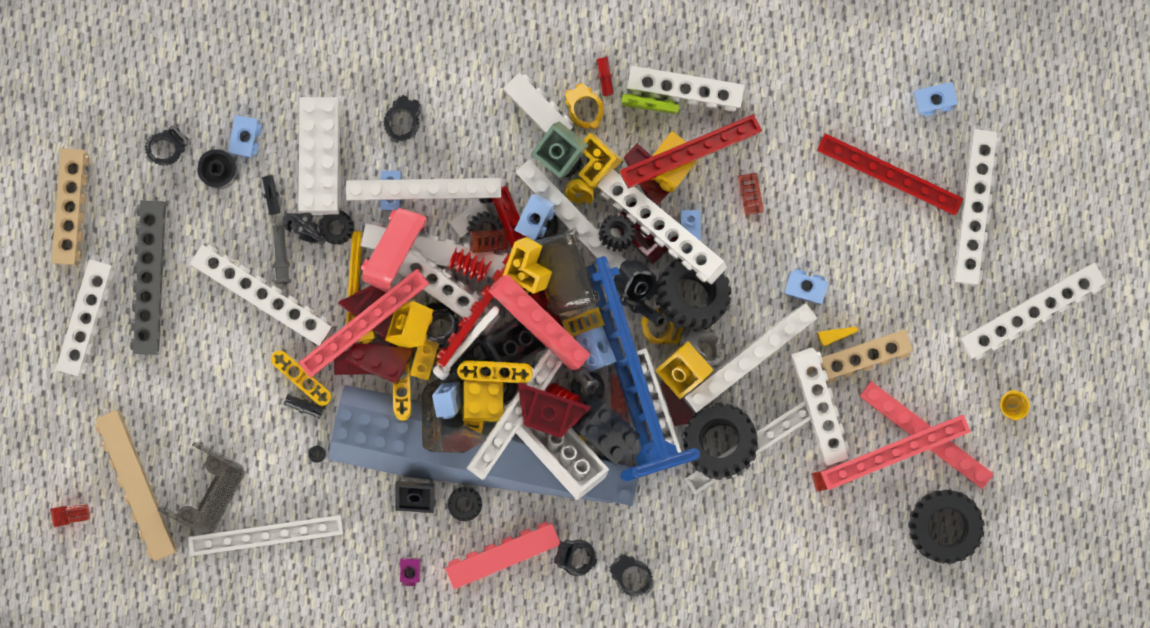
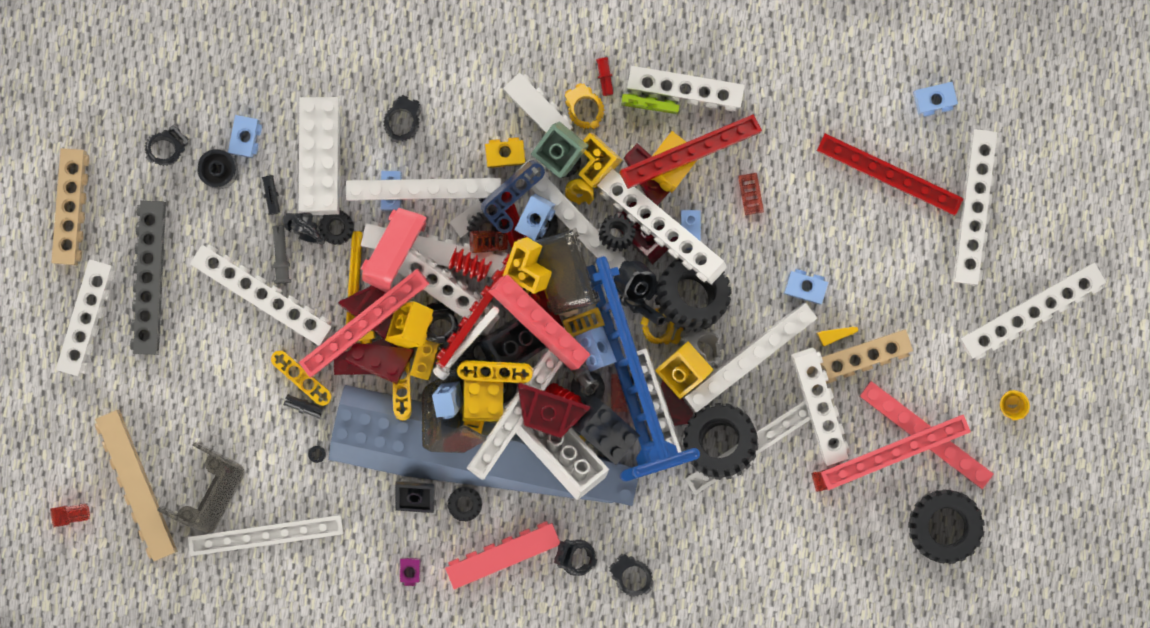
none -> dark blue beam [481,160,545,233]
none -> yellow brick [485,137,525,168]

